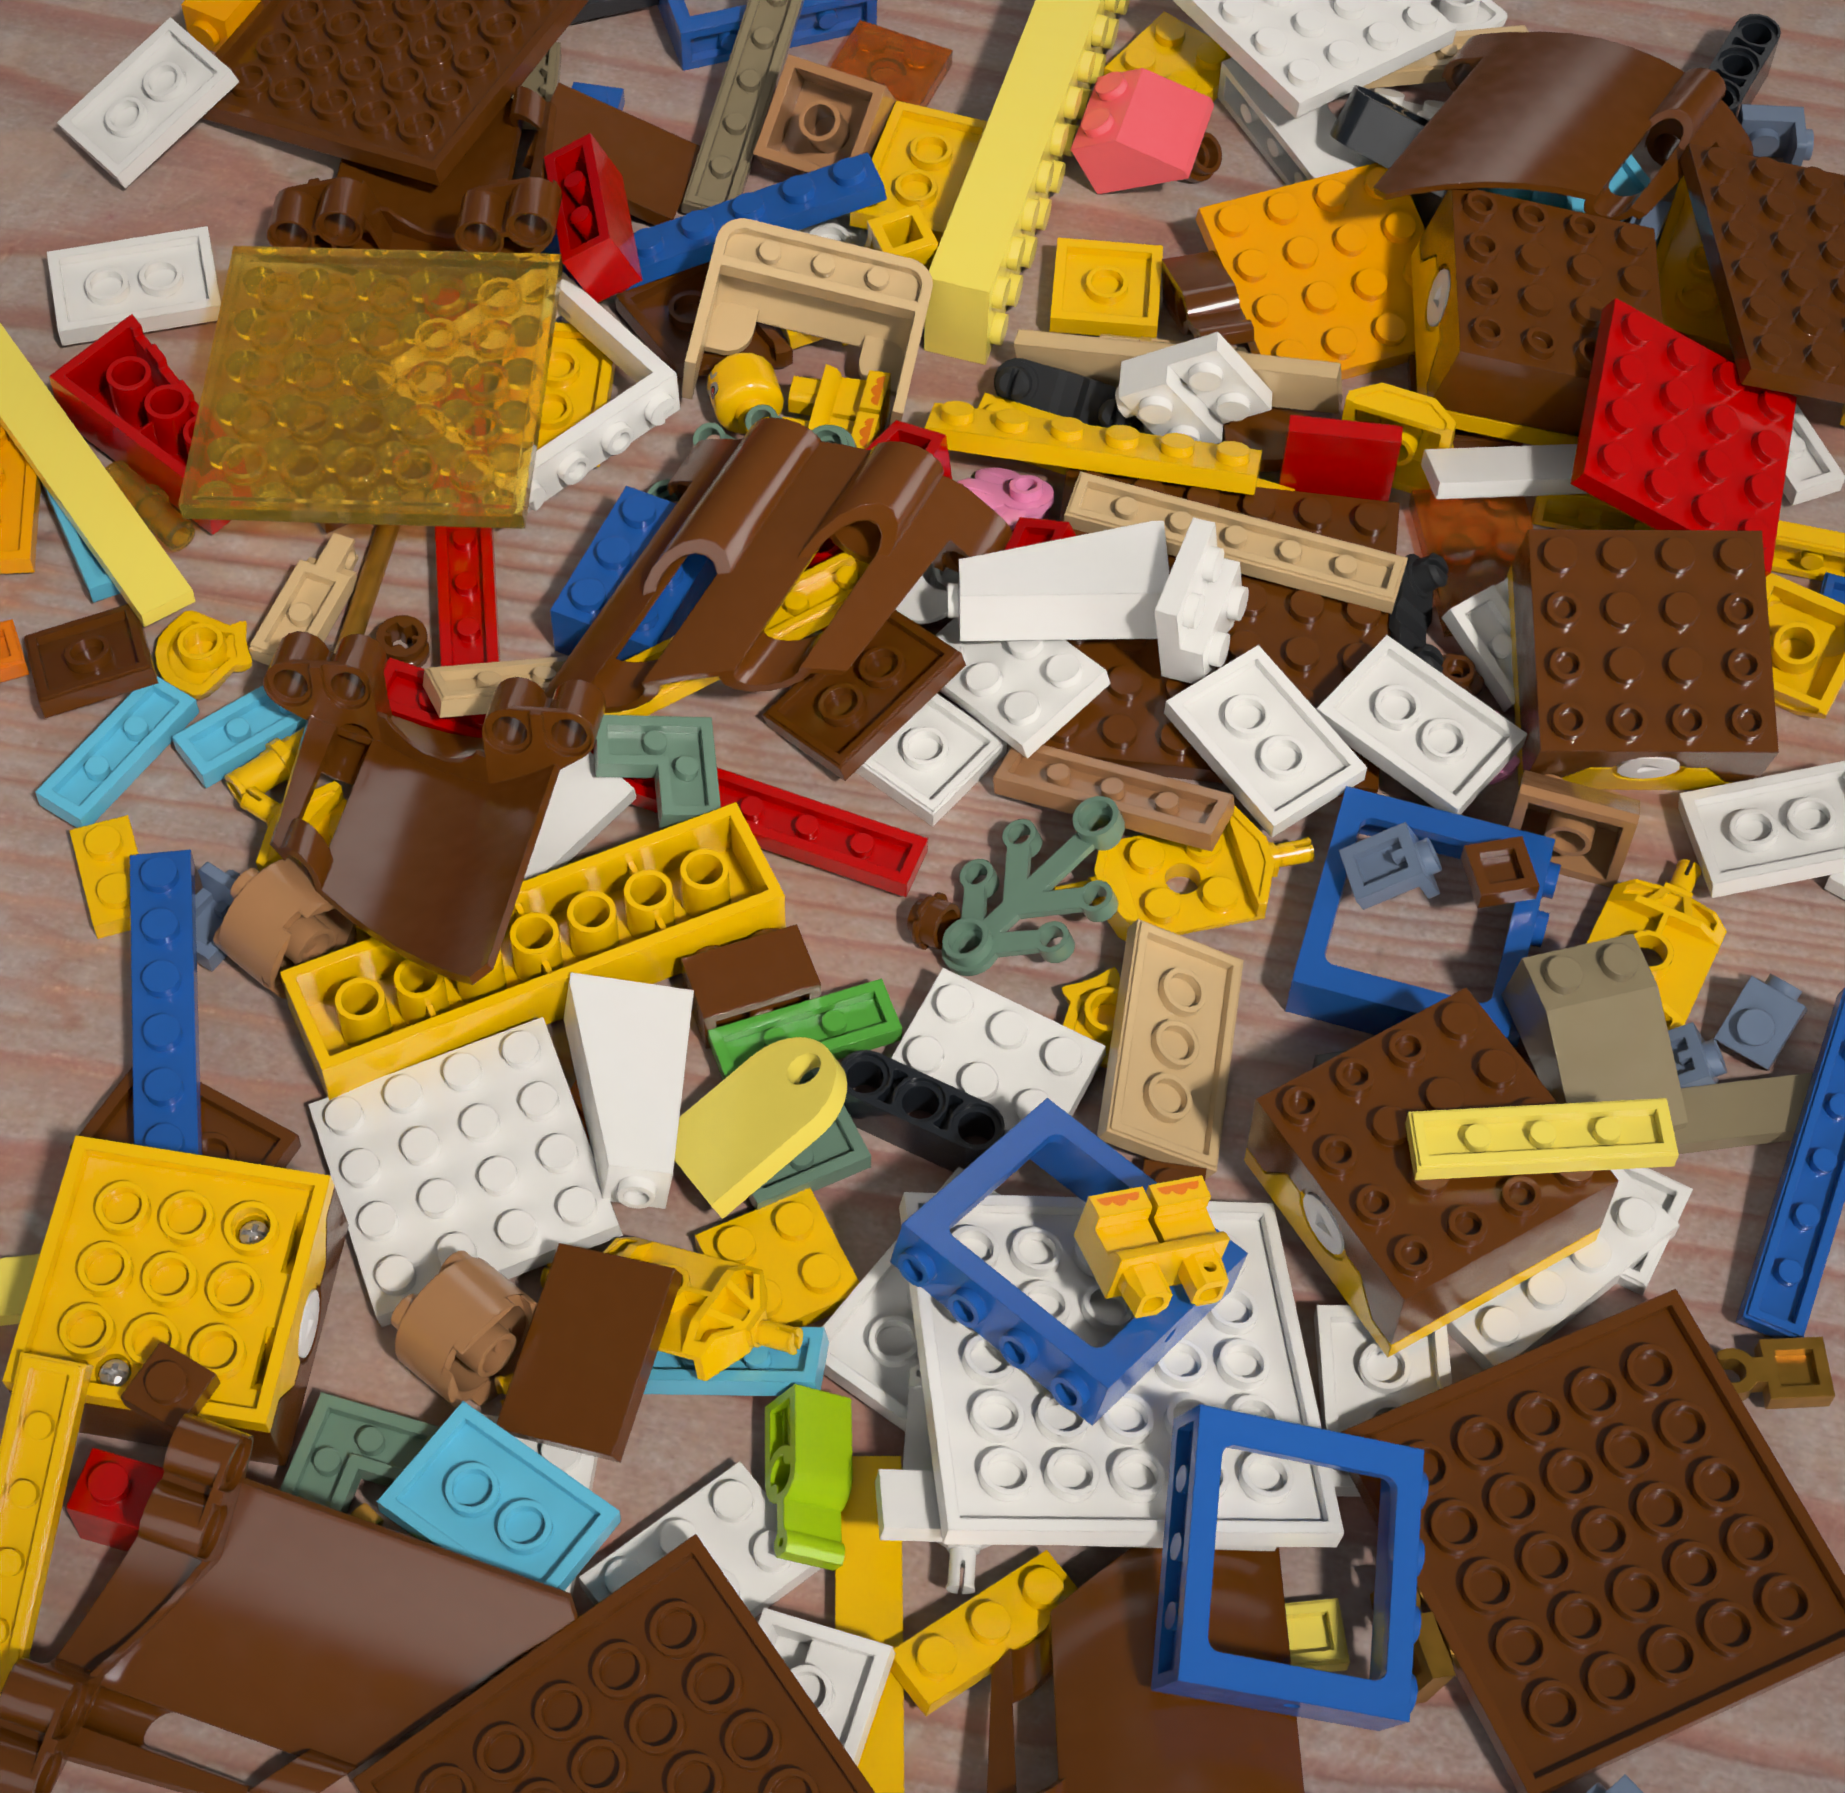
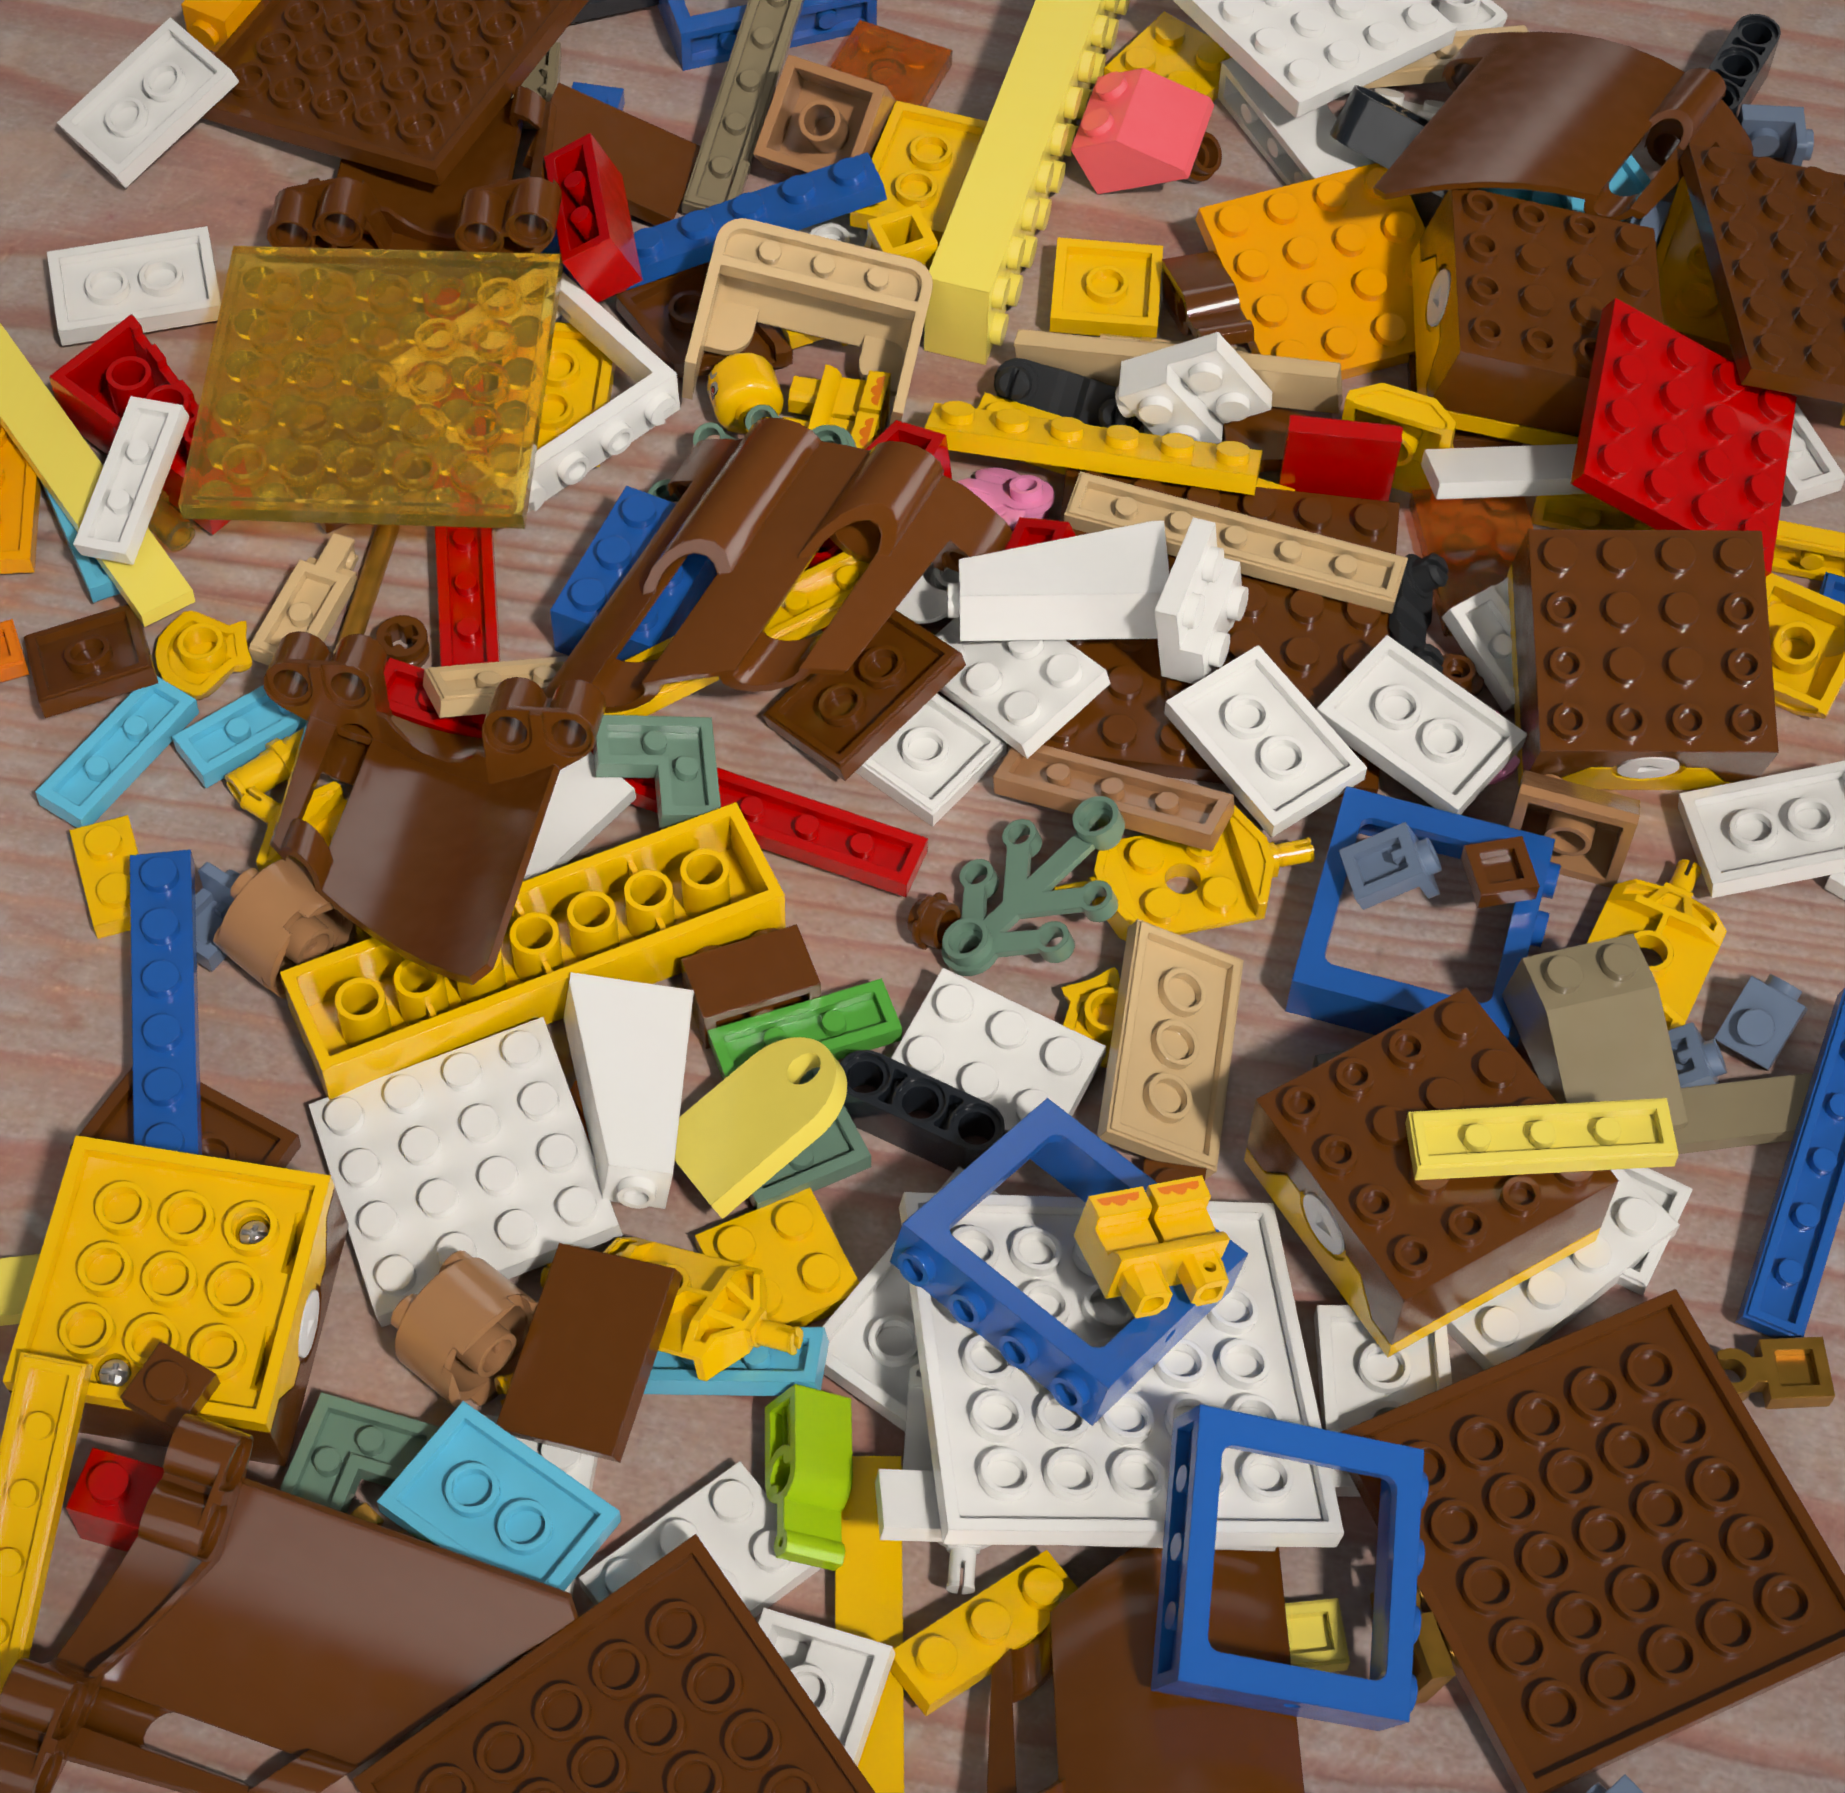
none -> white plate [73,396,190,565]

